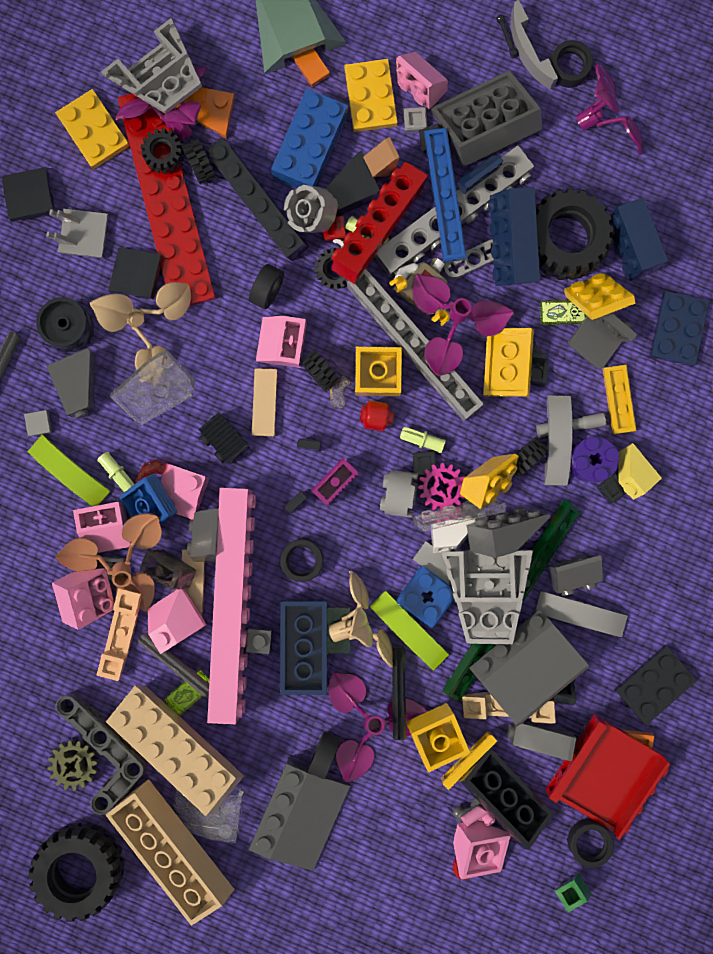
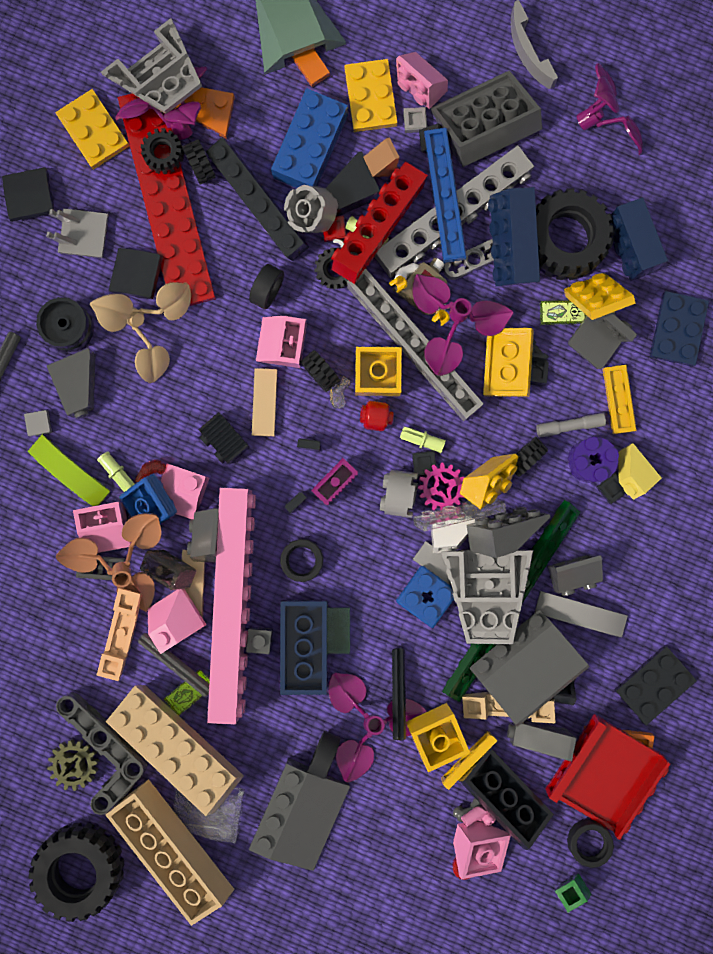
bright pink slope [52,568,114,630] -> none
clear slope [110,349,195,426] -> none
tan plant [329,571,393,667] -> none
lime slope [370,590,449,671] -> none
dark blue slope [455,156,503,194] -> none
black hinge [496,14,517,58] -> none
light grey slope [544,395,572,486] -> none
black tyre [550,40,593,88] -> none

